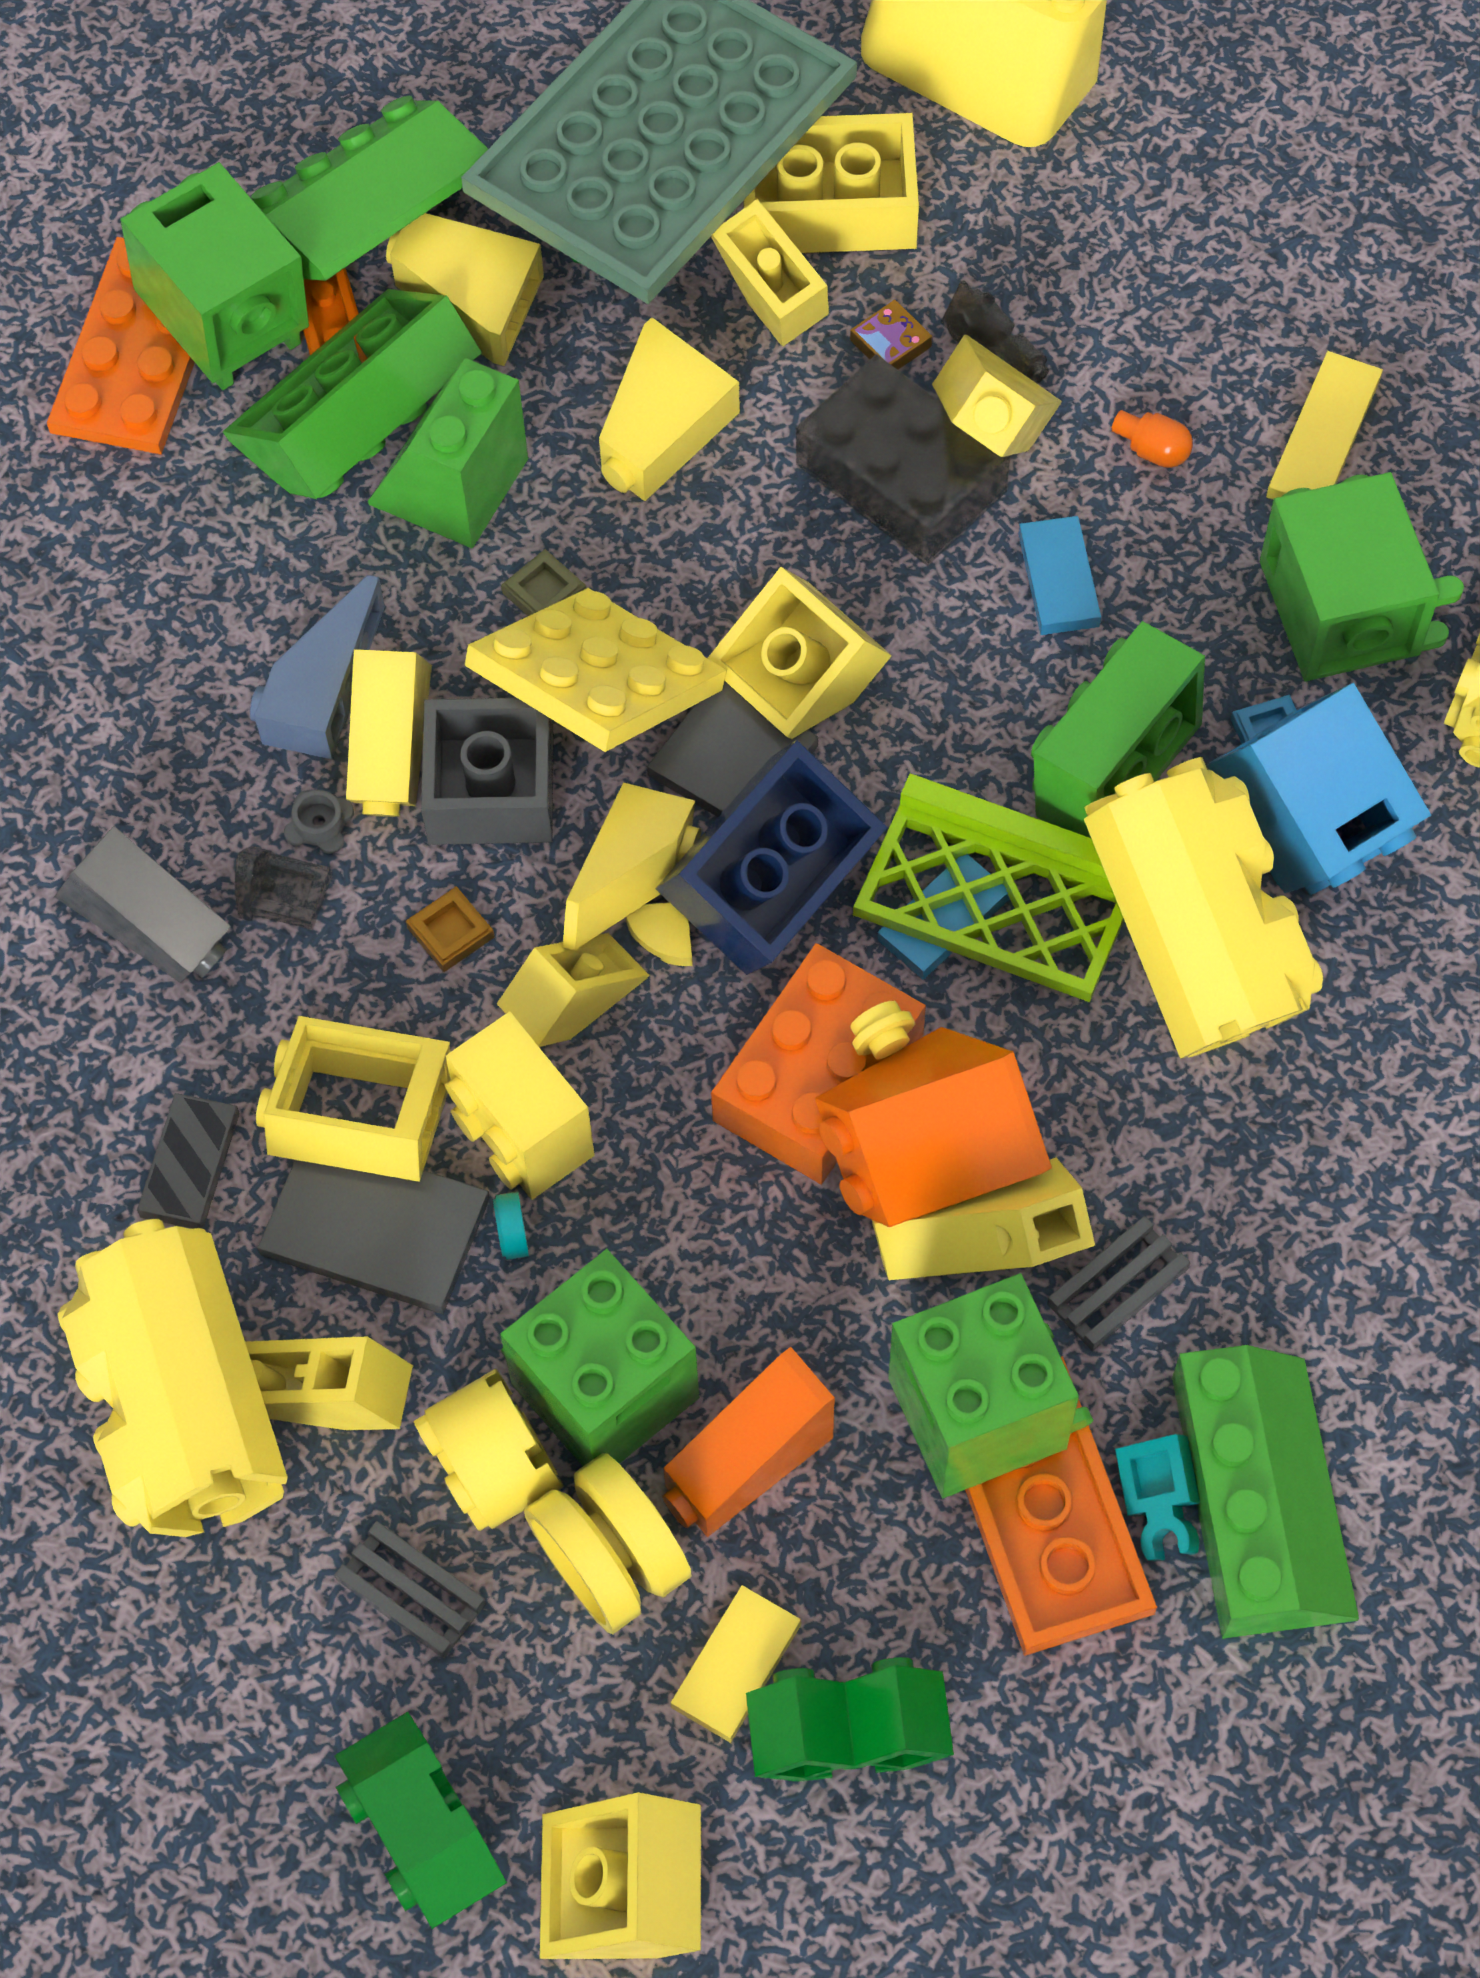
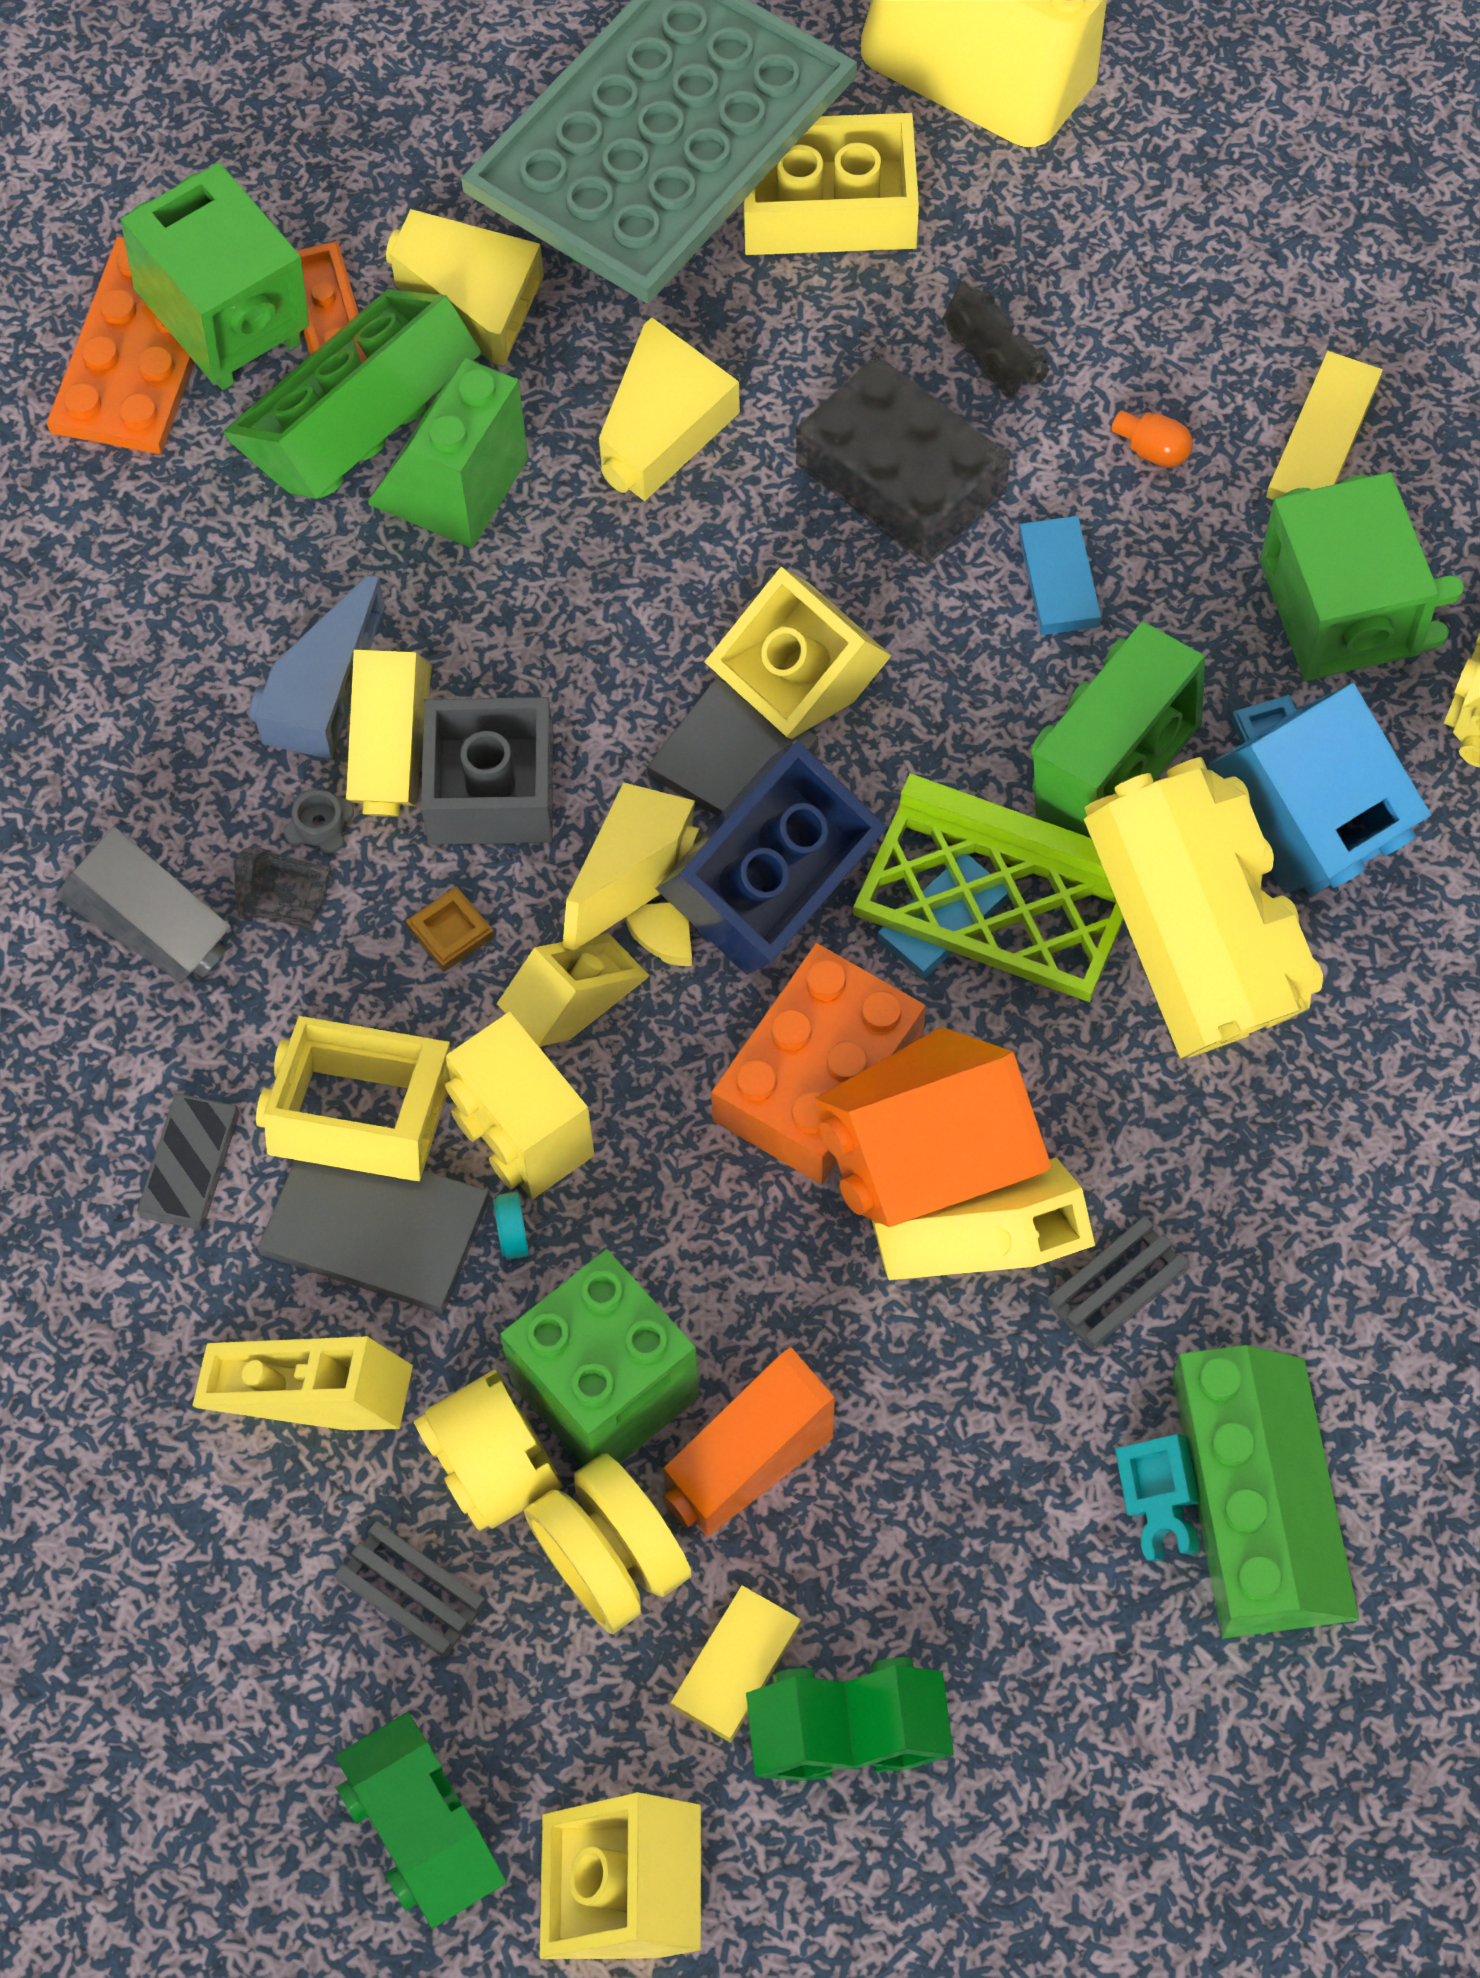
light yellow brick [58,1219,288,1537] -> none
bright green slope [251,96,488,281] -> none
light yellow plate [465,588,727,752] -> none
olive tile [501,549,586,616] -> none
light yellow slope [711,199,829,347] -> none
tile [850,300,932,377] -> none
light yellow plate [850,1001,915,1059] -> none
bright green container [888,1273,1093,1499] -> none
light yellow slope [932,335,1062,457] -> none
orange plate [965,1356,1157,1656] -> none

